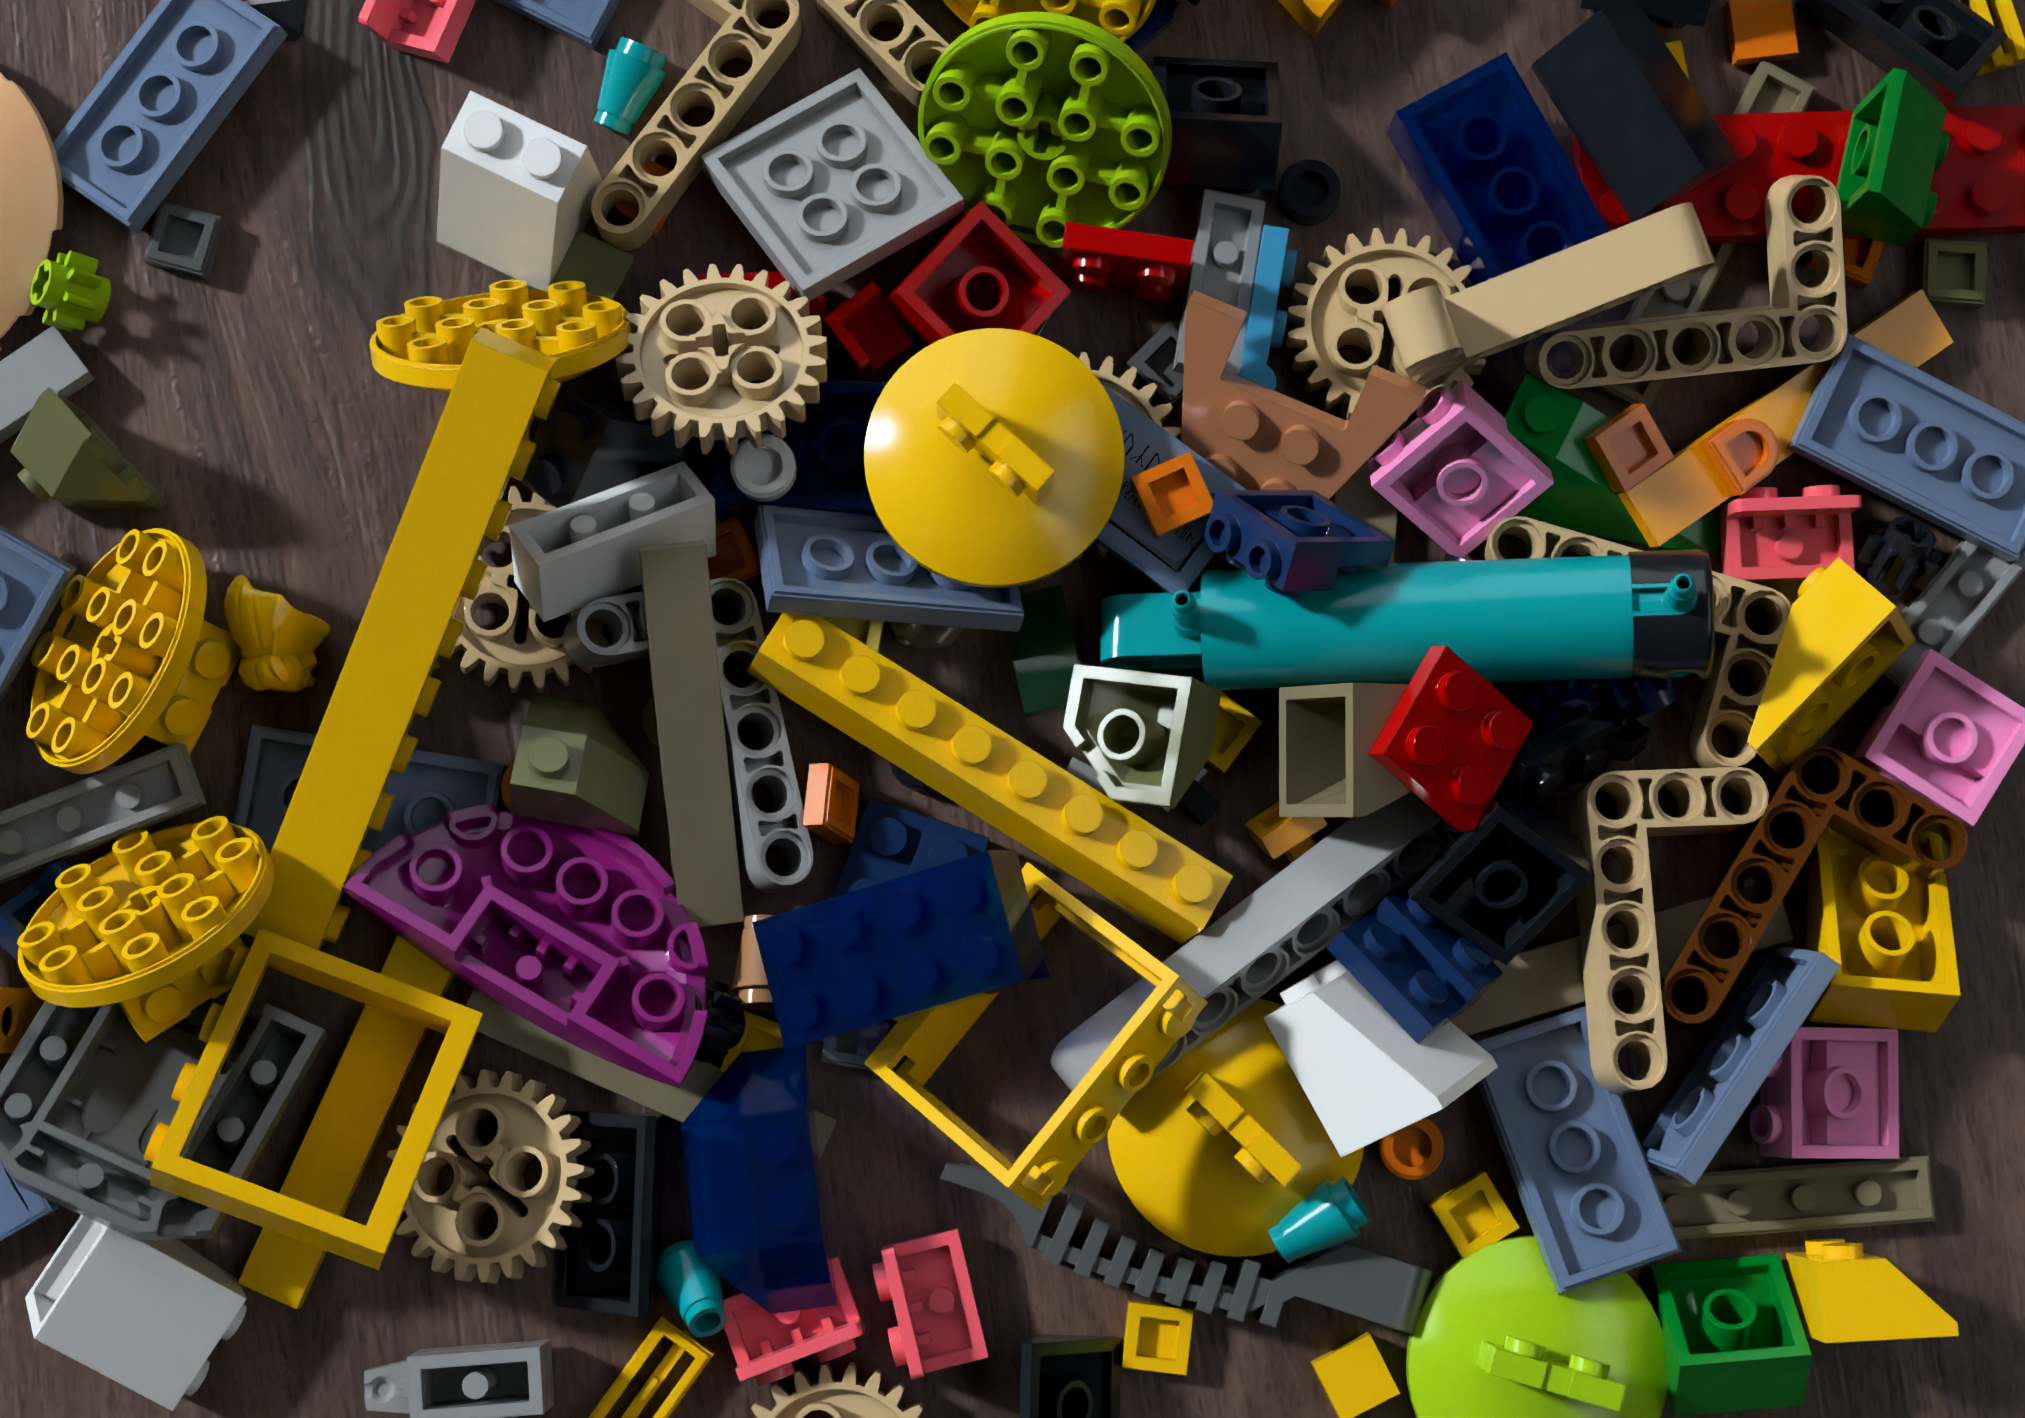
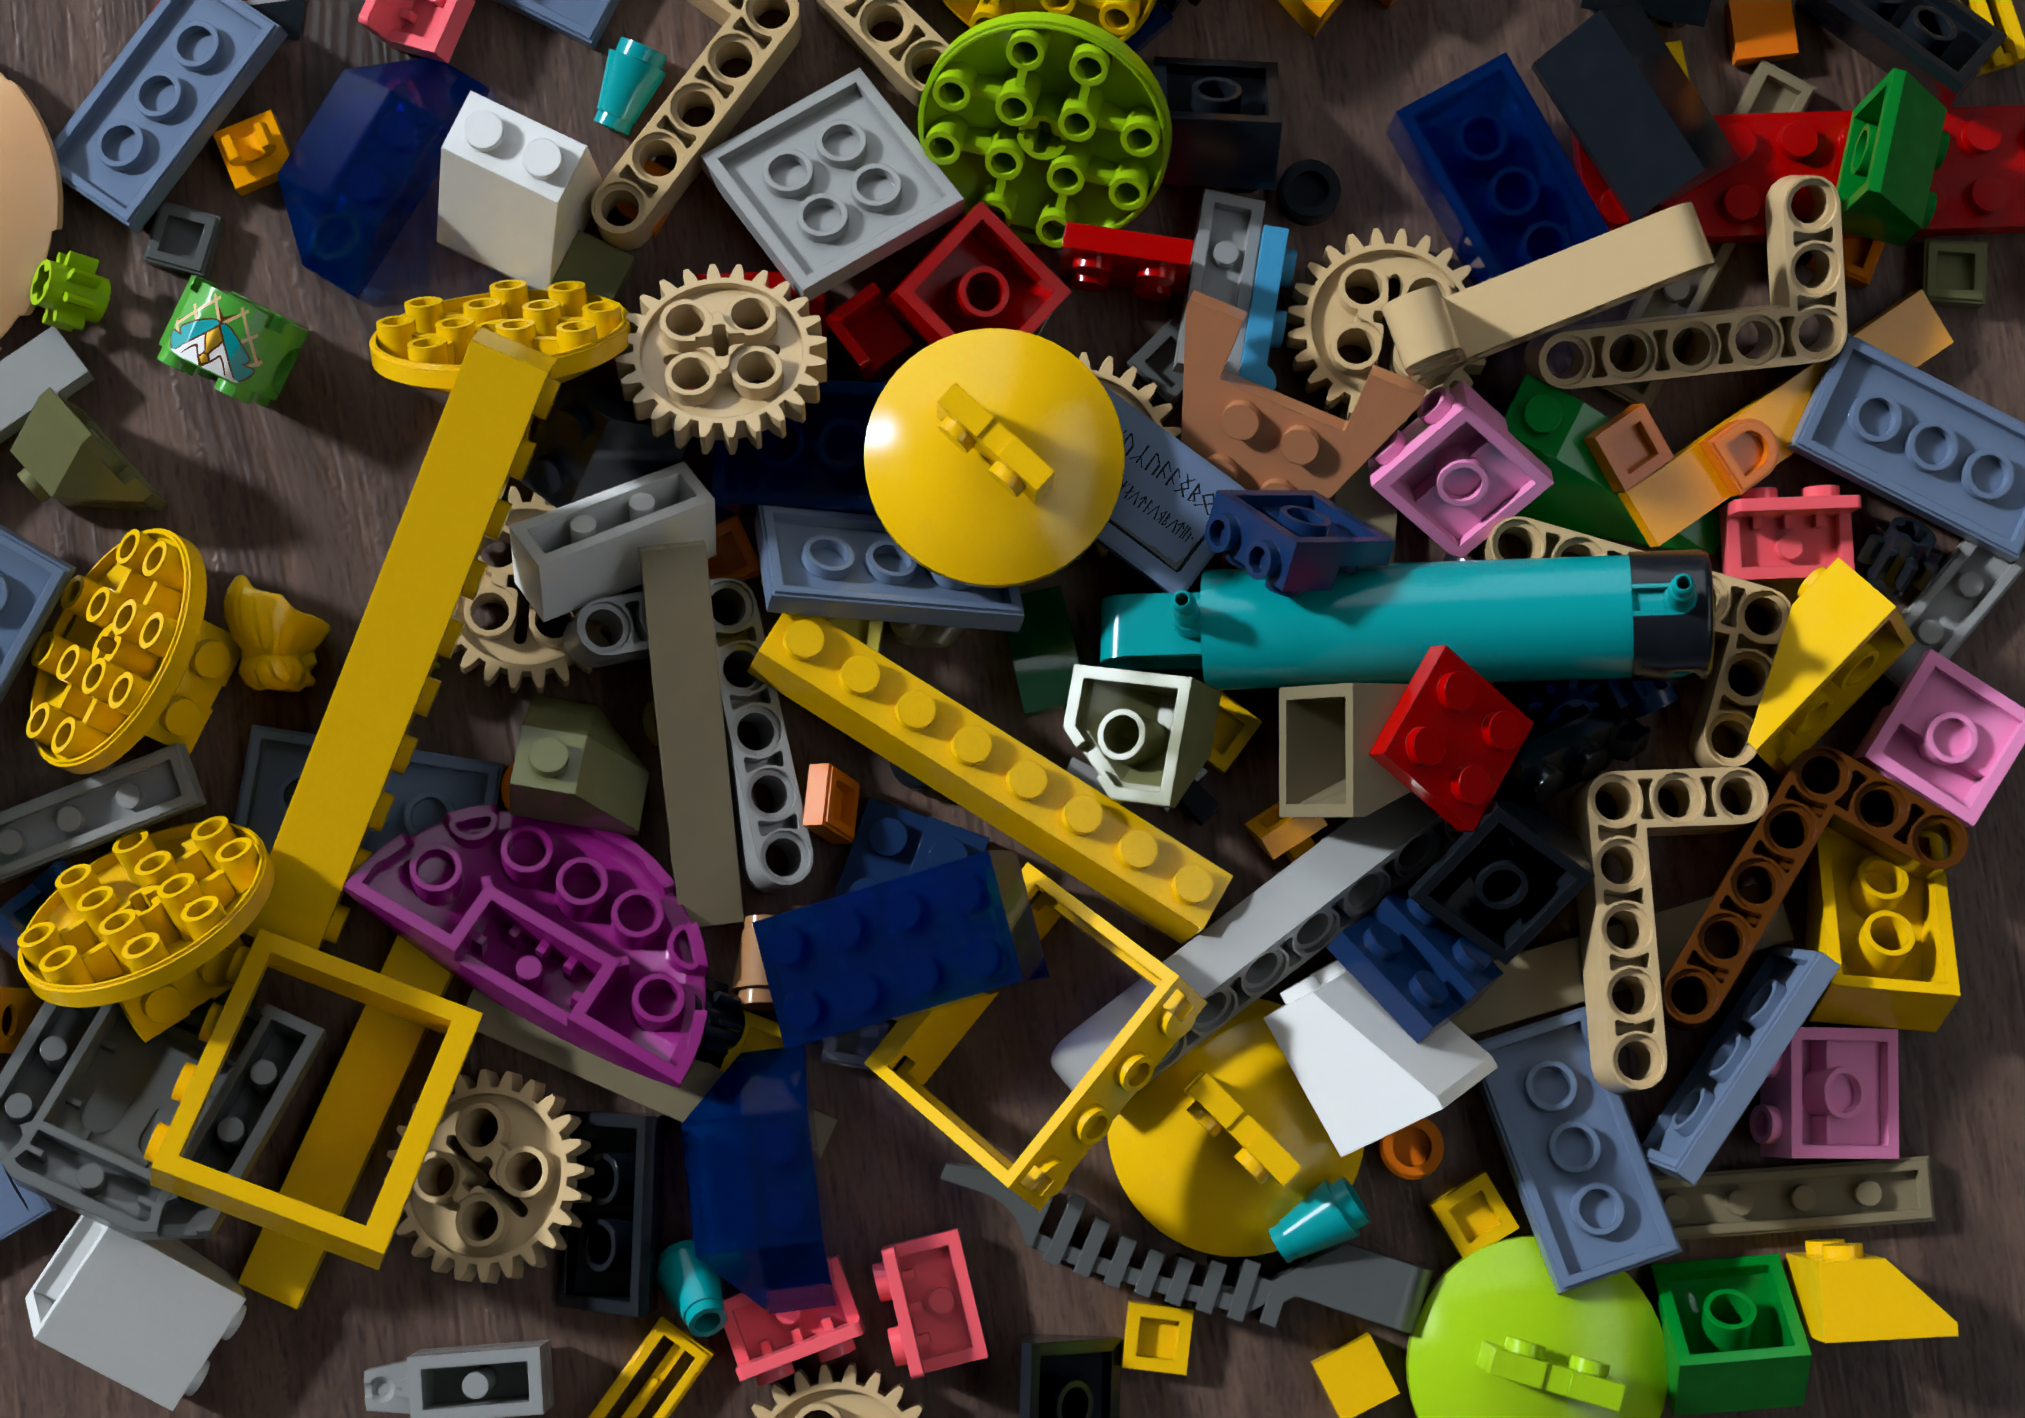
white tile [730,434,797,502] -> none
orange tile [1130,451,1213,540] -> none
none -> bright green brick [157,275,310,408]
none -> light orange tile [213,109,299,196]
none -> clear blue wedge [277,58,490,300]

